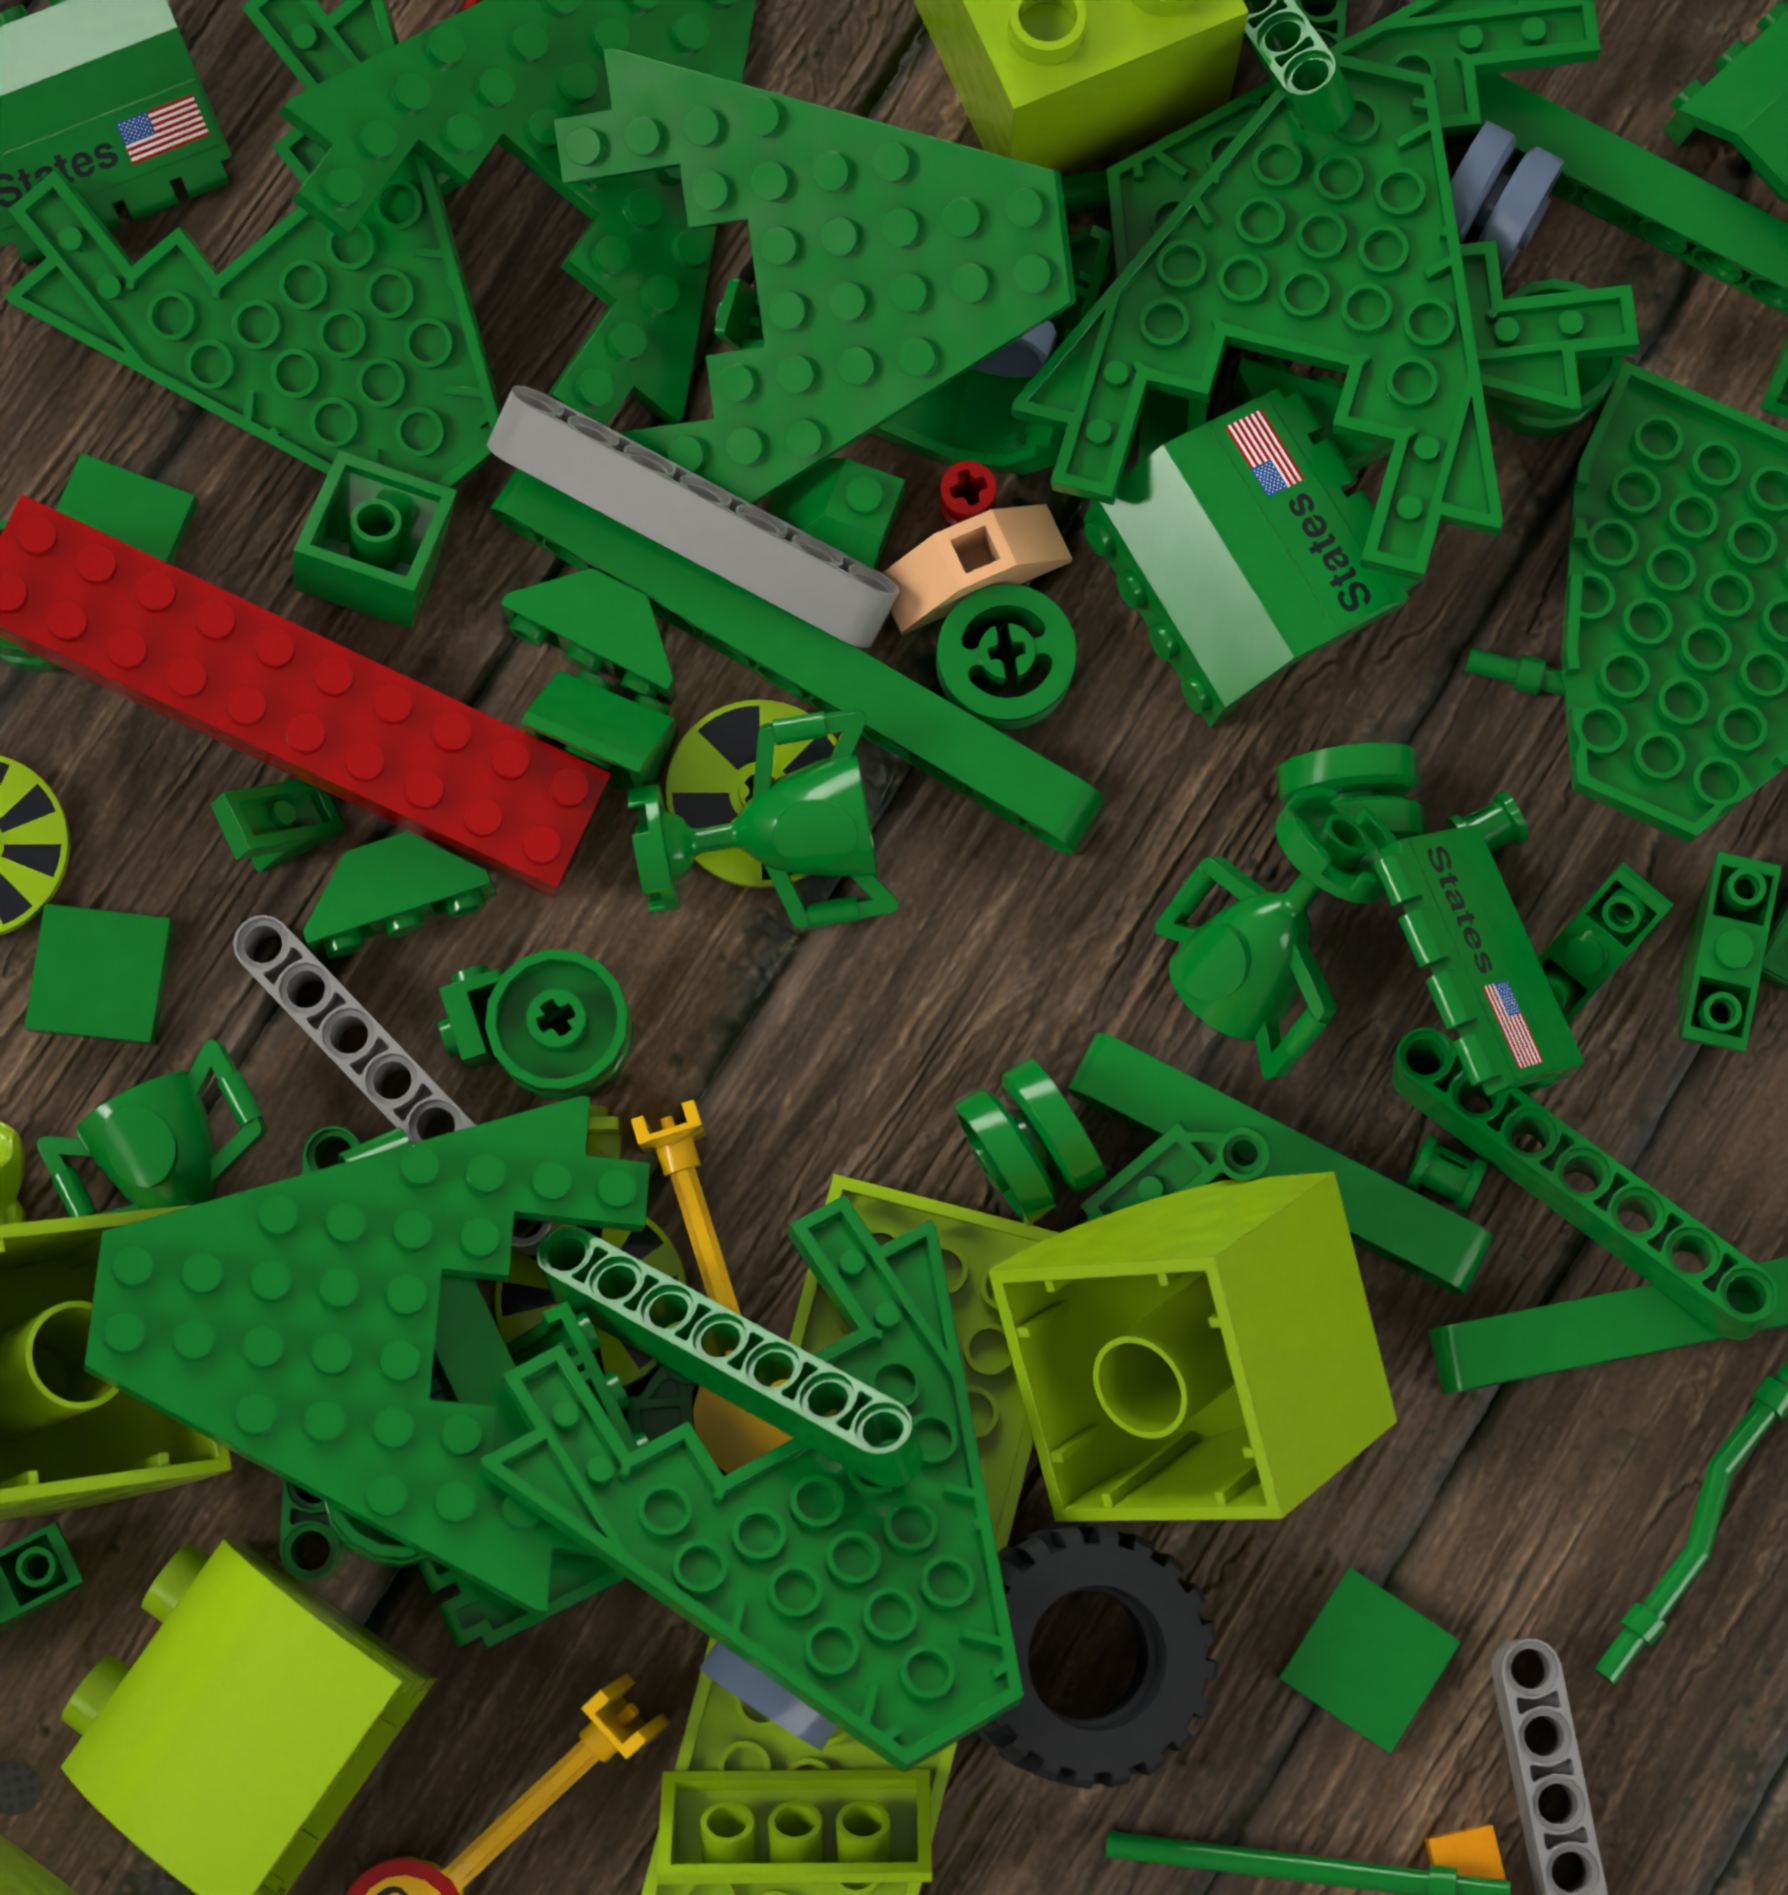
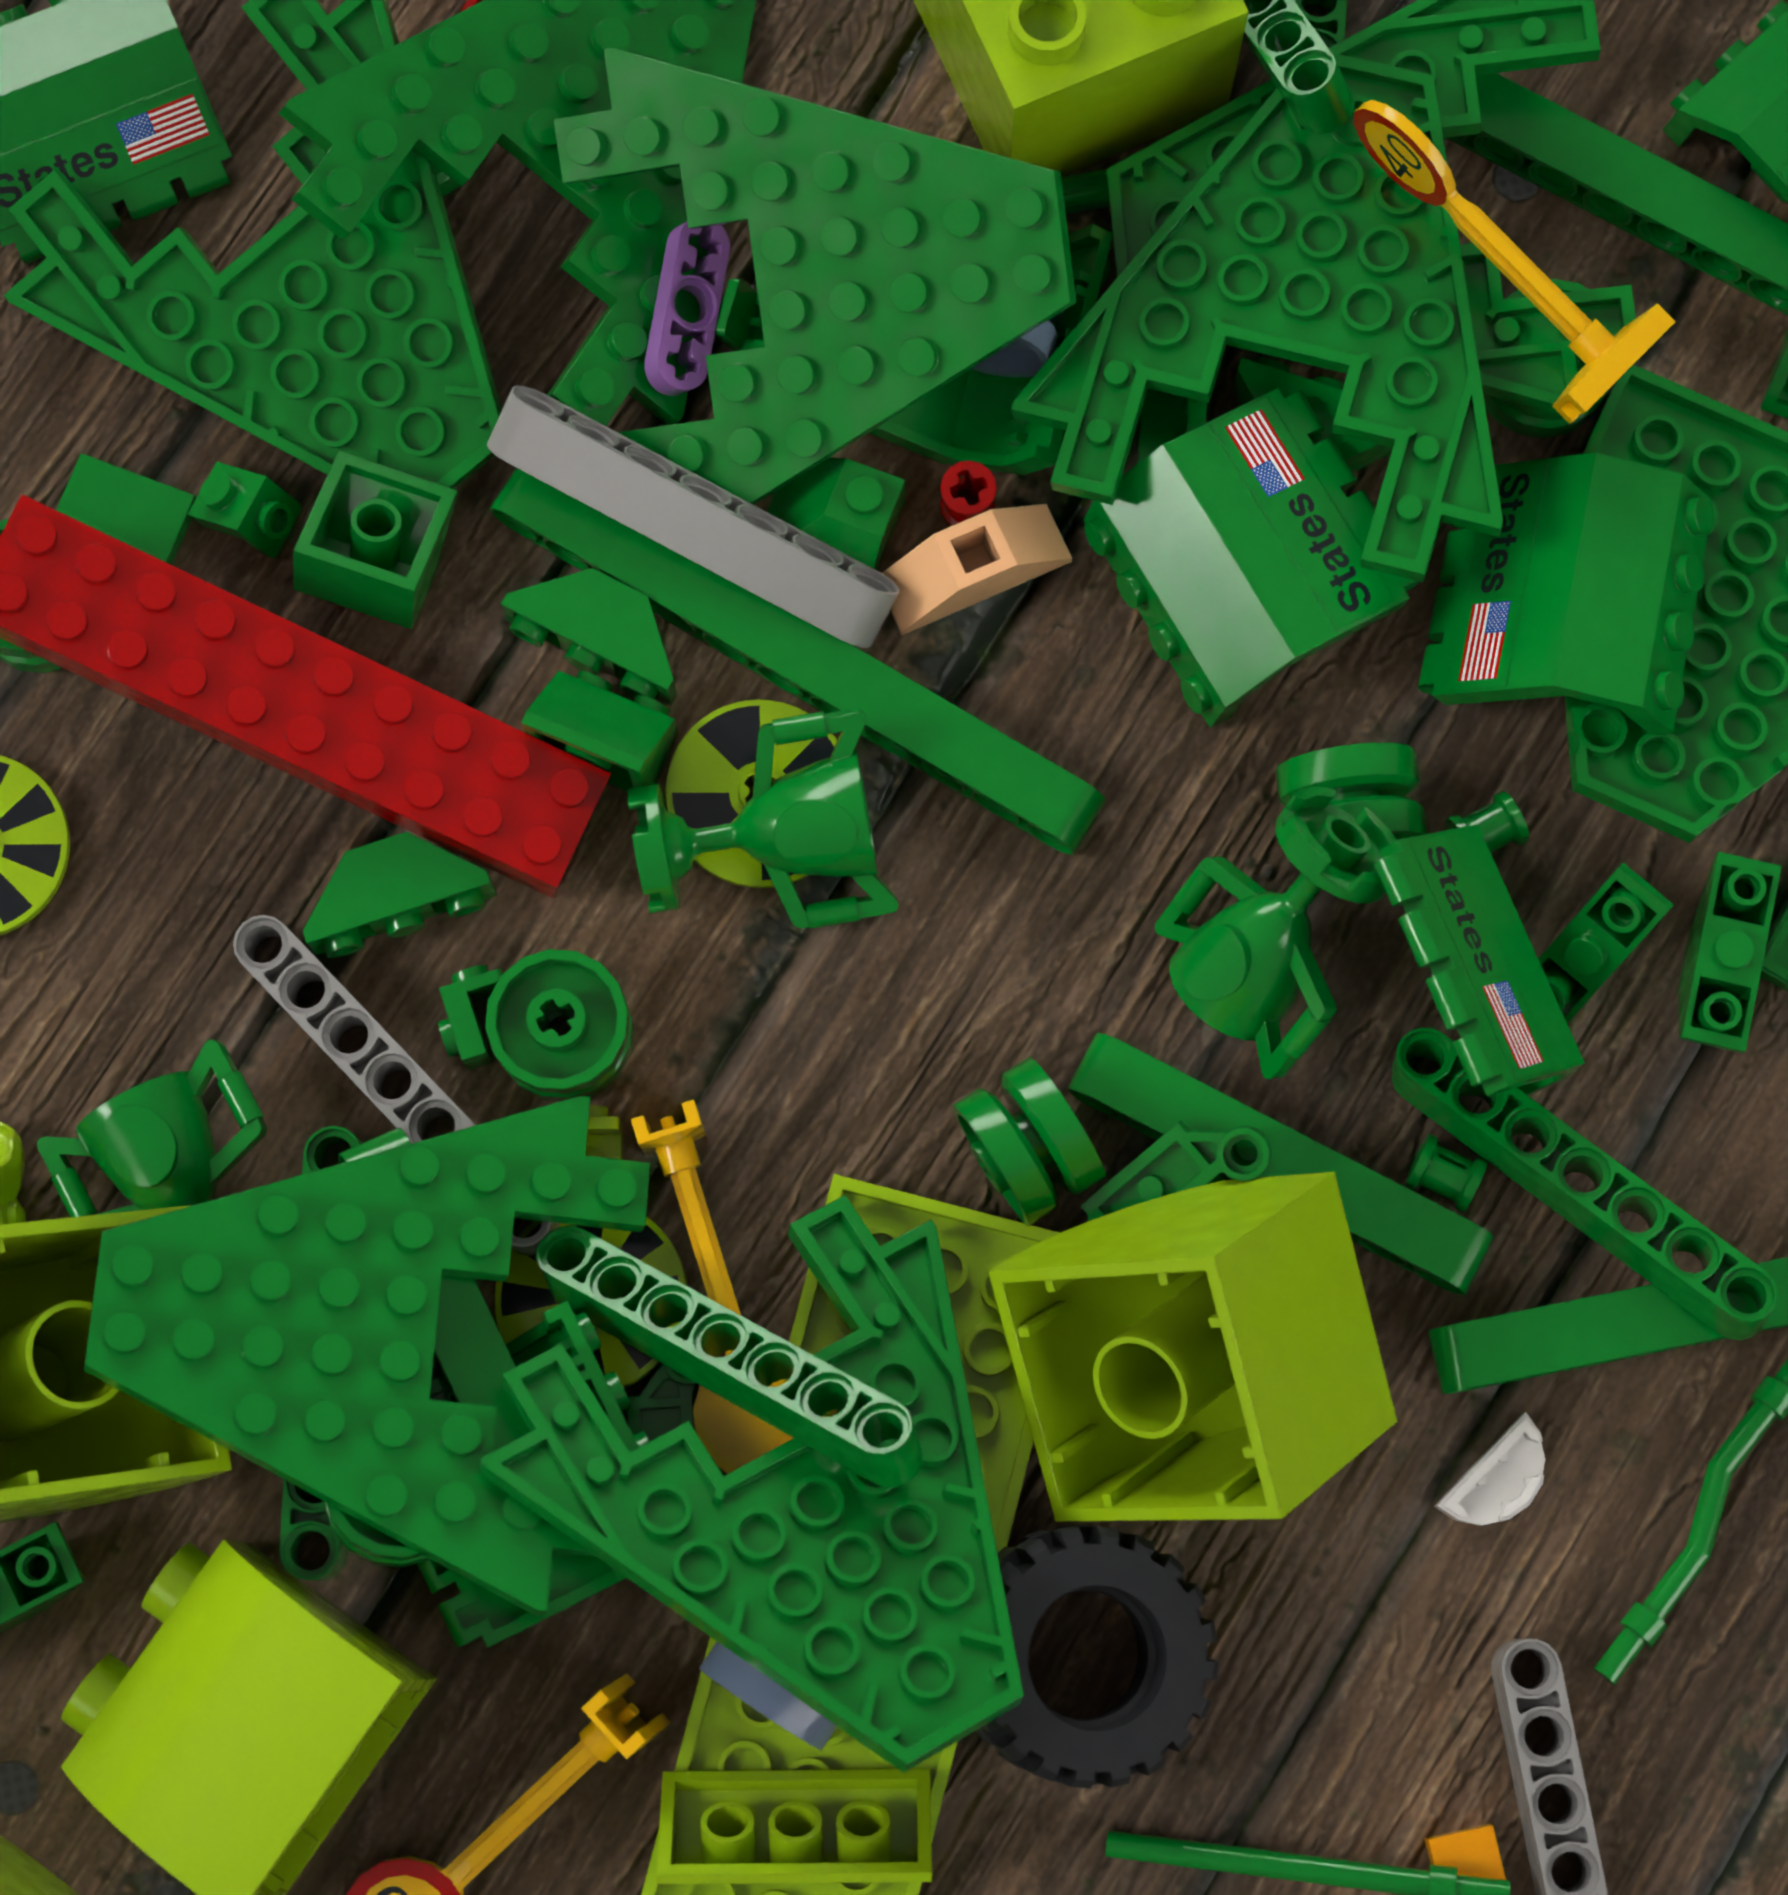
green tile [24,904,174,1046] -> none
green slope [210,779,346,872] -> none
green wheel [936,584,1076,732] -> none
green tile [1277,1567,1461,1754] -> none
sand blue wheel [1450,120,1565,280] -> none
none -> green bracket [187,462,302,558]
none -> medium lavender beam [644,221,730,396]
none -> yellow piece [1353,100,1676,424]
none -> green hinge [1418,452,1714,735]
none -> white tile [1434,1412,1545,1526]

